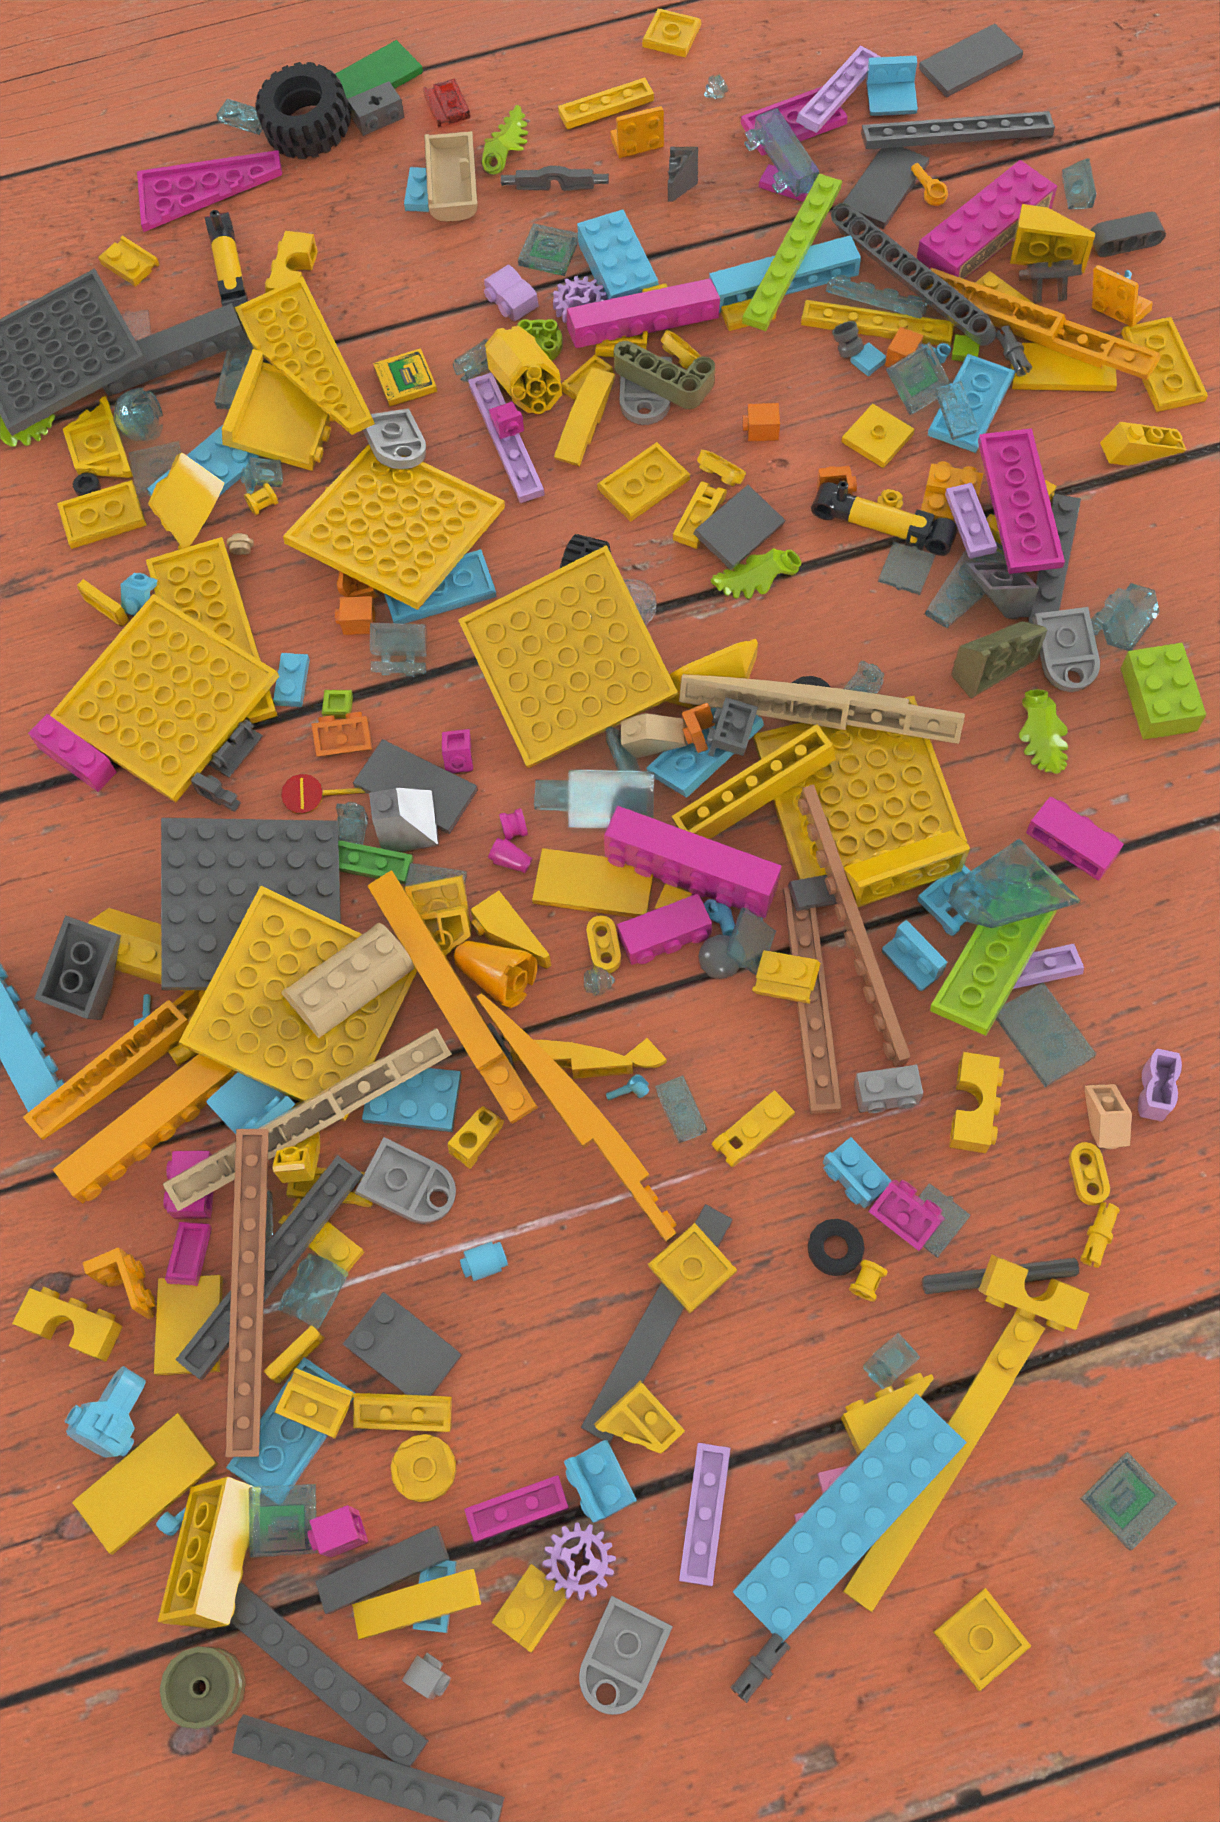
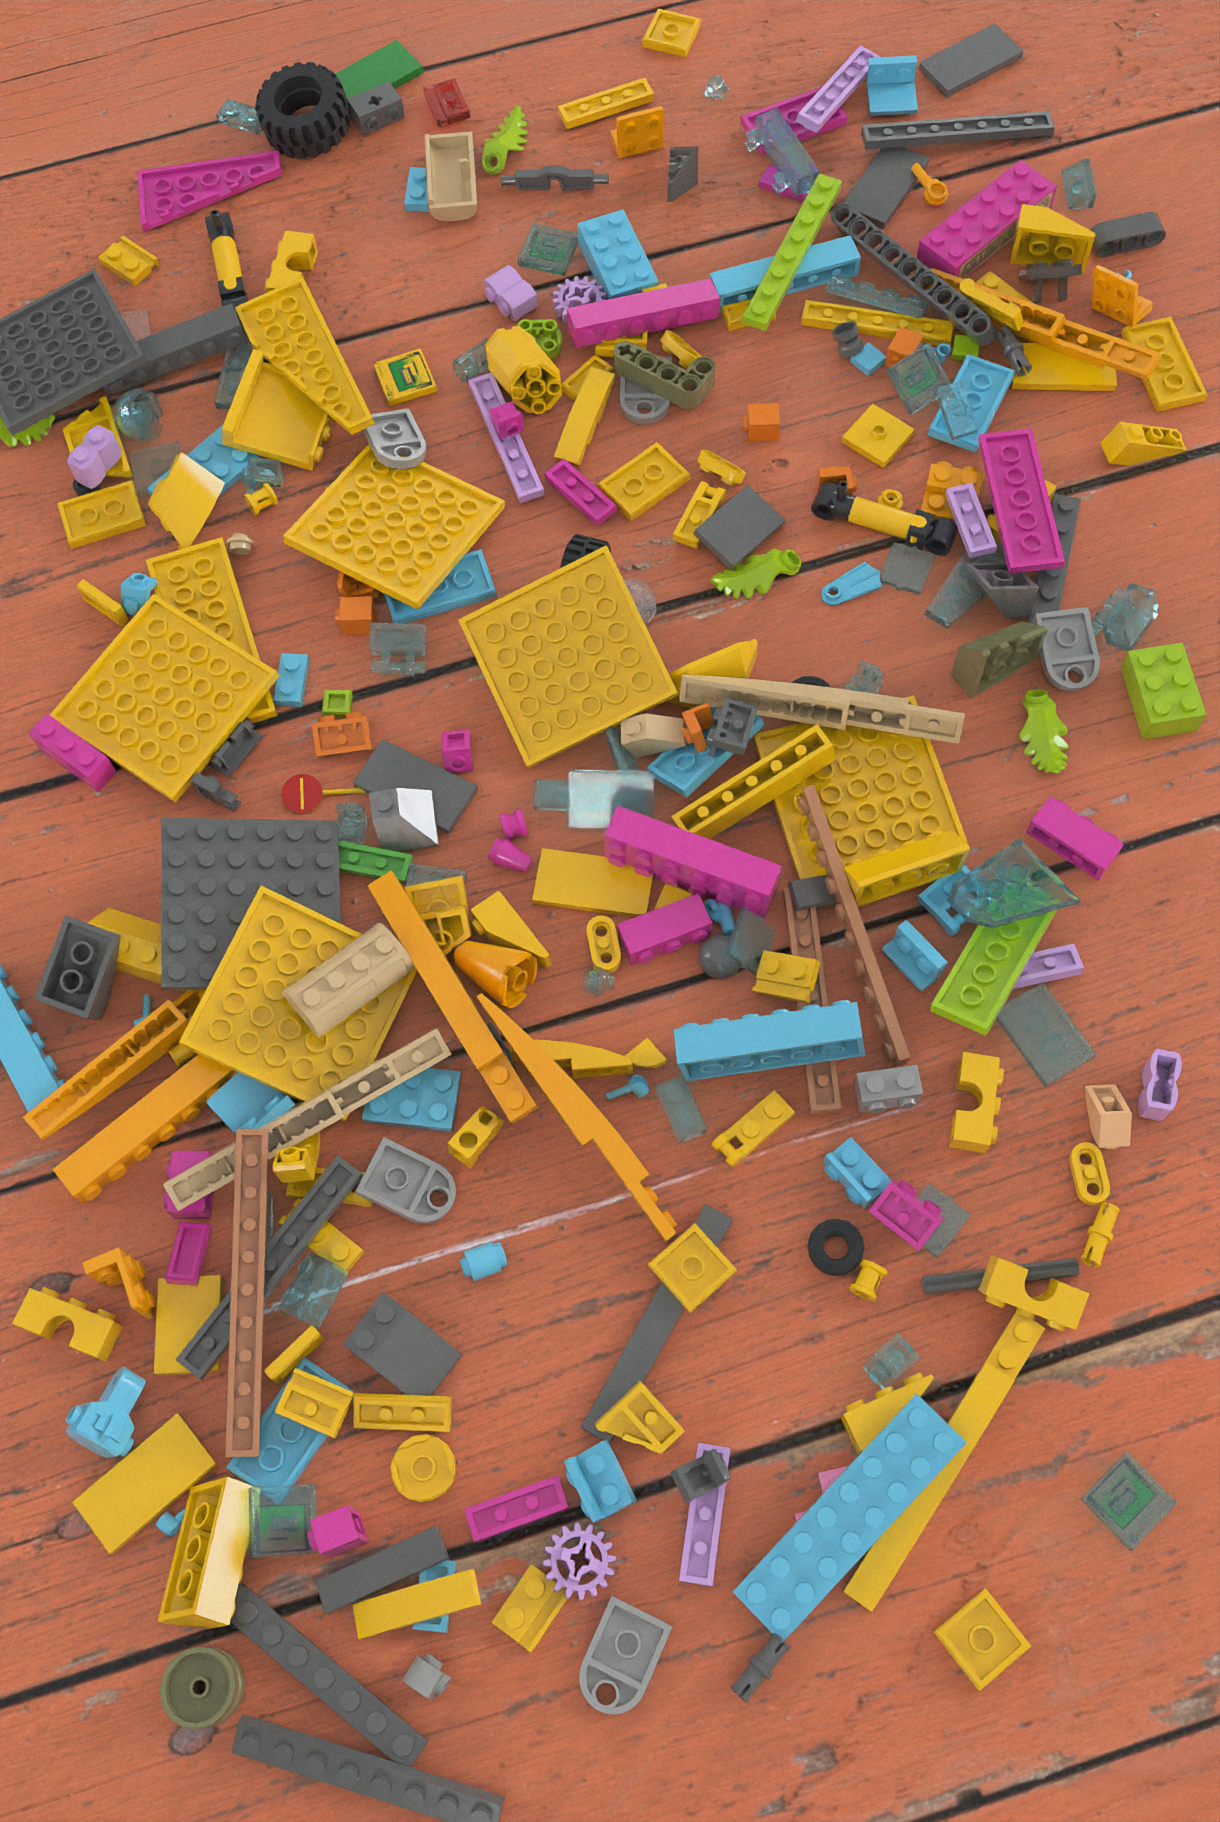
none -> lavender brick [67,425,122,489]
none -> dark pink plate [544,459,617,527]
none -> dark grey bracket [670,1449,730,1504]
none -> medium azure brick [673,1000,866,1082]
none -> medium azure piece [821,562,882,606]
none -> yellow plate [959,278,1024,331]

